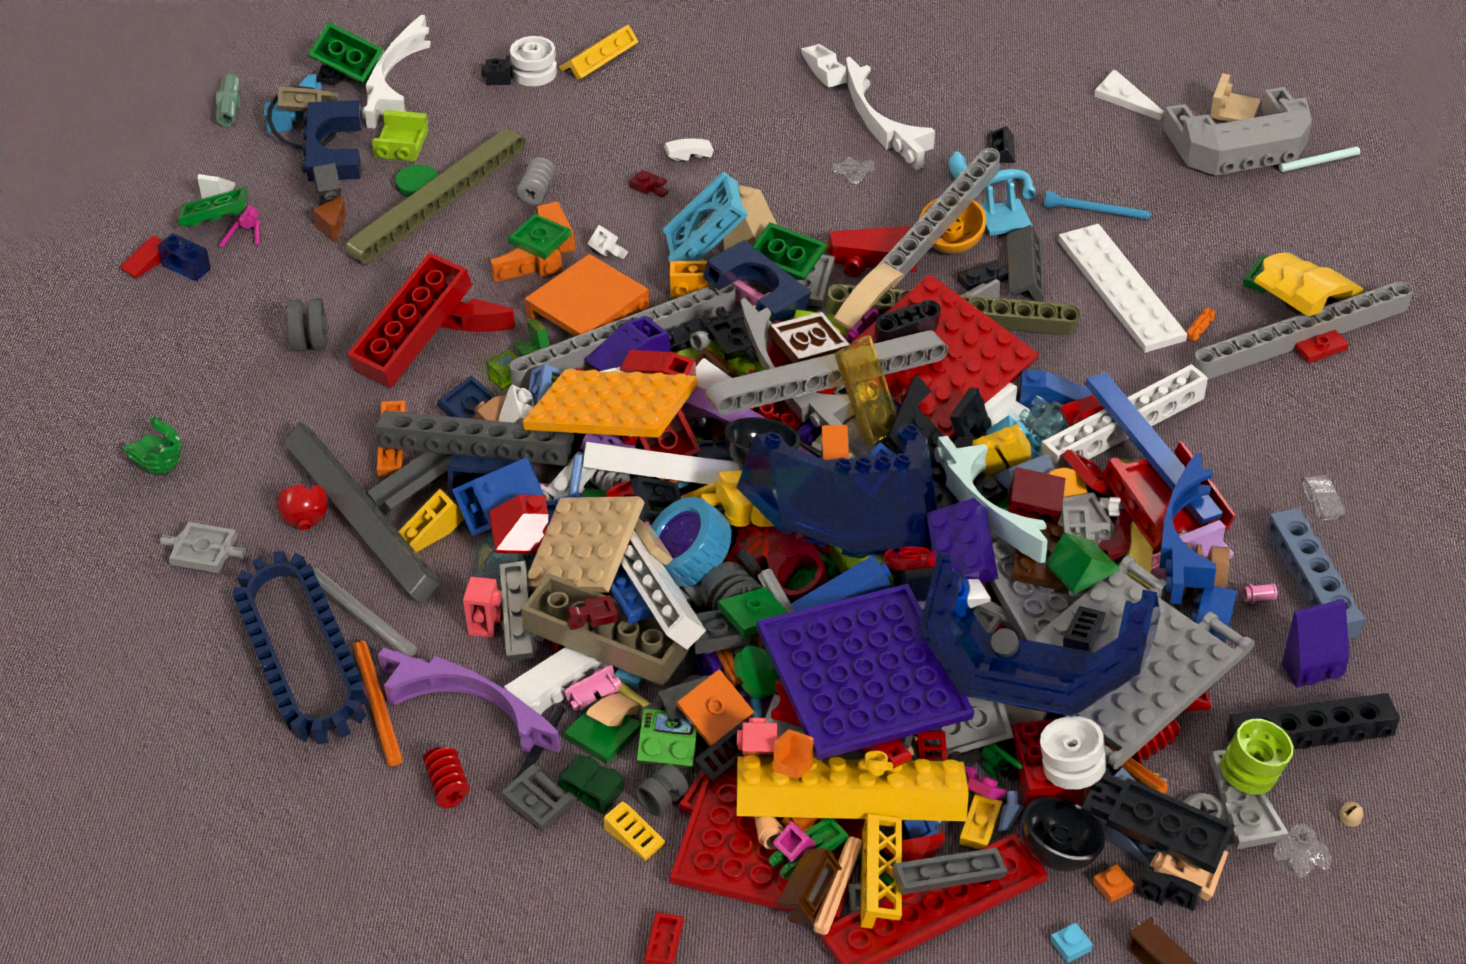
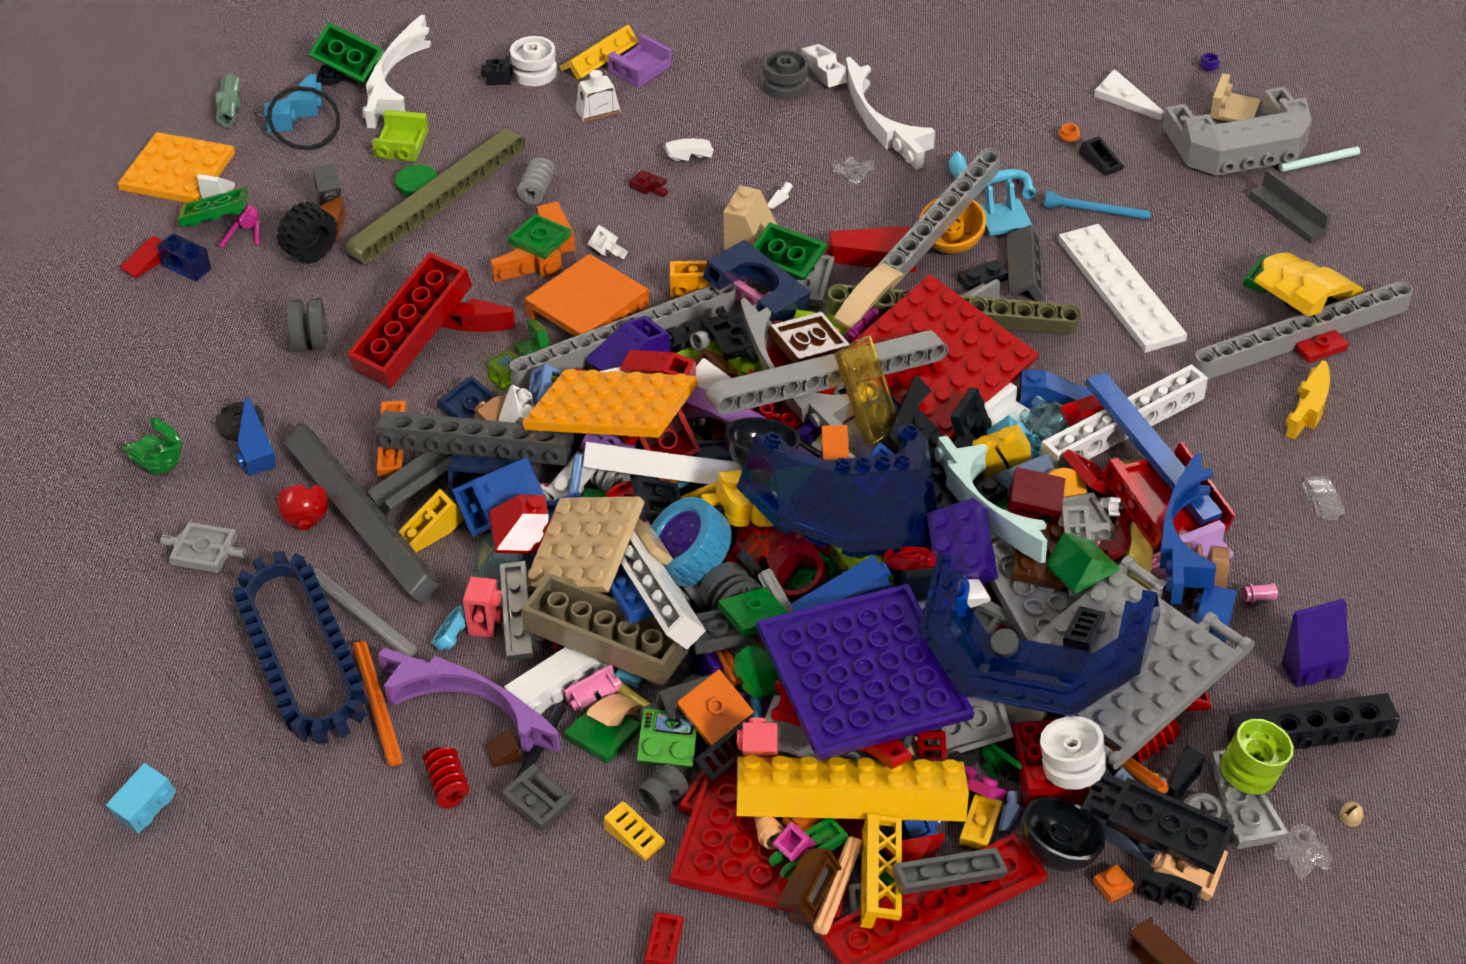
dark tan hinge [278,86,338,111] -> none
dark blue arch [302,100,362,181] -> none
dark green brick [558,754,624,813] -> none
dark red plate [568,595,618,630] -> none
medium azure fence [663,172,748,263] -> none
orange panel [773,729,814,779] -> none
red plate [844,256,865,277] -> none
yellow plate [859,751,893,776] -> none
black beam [874,300,941,343] -> none
black slope [988,126,1016,163] -> none
medium azure plate [1051,923,1093,963] -> none
orange axle [1186,307,1216,342] -> none
sand blue brick [1267,508,1365,639] -> none
none -> medium azure brick [106,763,177,834]
none -> light orange plate [118,132,235,203]
none -> clear smoke tile [215,401,265,441]
none -> blue slope [236,398,276,476]
none -> black tyre [276,201,338,264]
none -> medium azure plate [431,605,467,651]
none -> reddish brown slope [486,729,520,768]
none -> white torso [576,70,620,122]
none -> medium lavender panel [607,34,672,88]
none -> dark grey wheel [763,49,809,100]
none -> white bar [768,182,793,209]
none -> orange plate [1059,123,1080,142]
none -> black slope [1079,136,1124,176]
none -> black slope [1167,746,1204,800]
none -> dark purple plate [1199,53,1220,71]
none -> dark grey panel [1249,169,1331,243]
none -> yellow slope [1285,360,1330,440]

